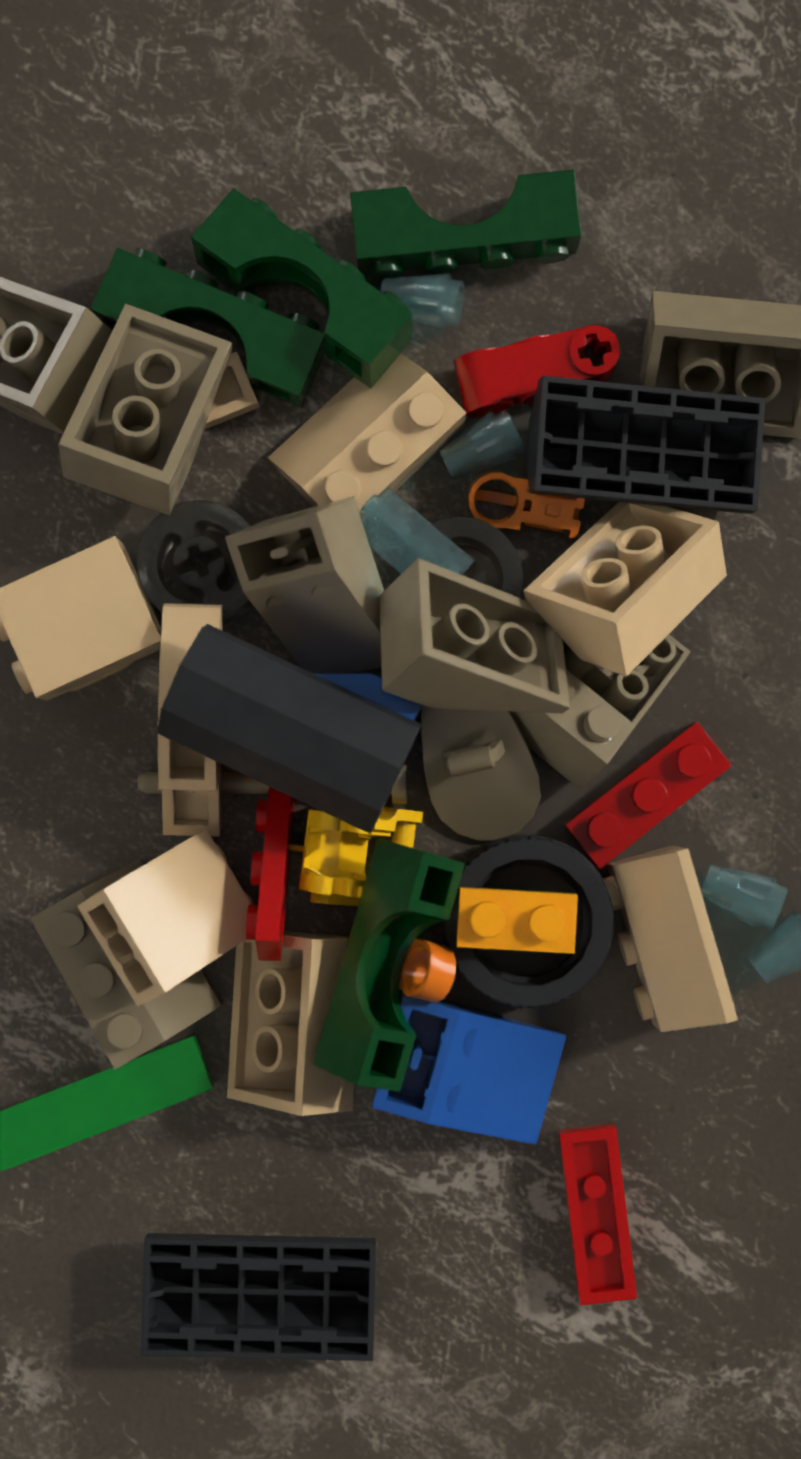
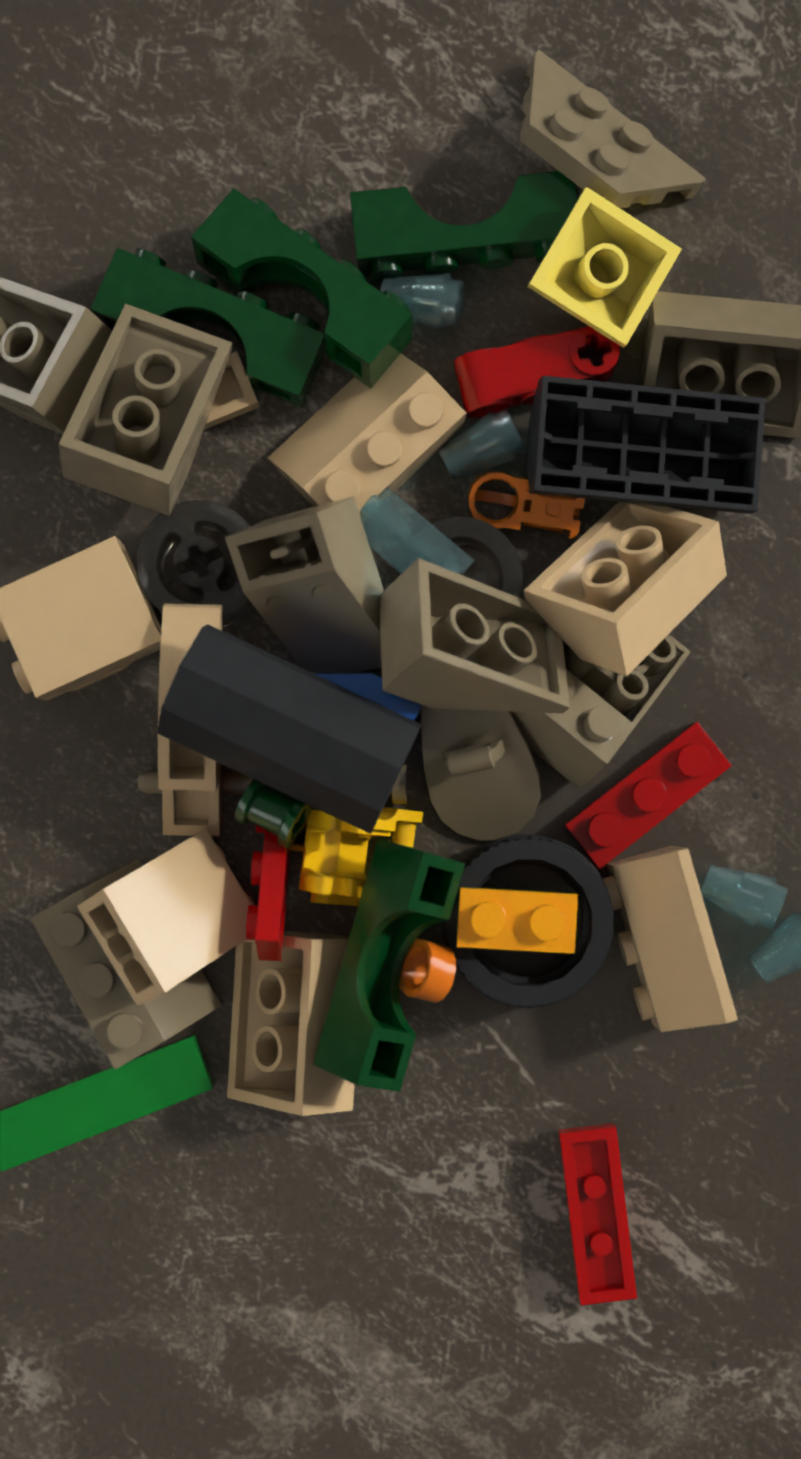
black piece [141,1233,376,1361] -> none
blue slope [372,992,567,1145] -> none
none -> dark green bush [235,779,312,848]
none -> dark tan wing [520,50,706,208]
none -> light yellow slope [527,187,682,348]

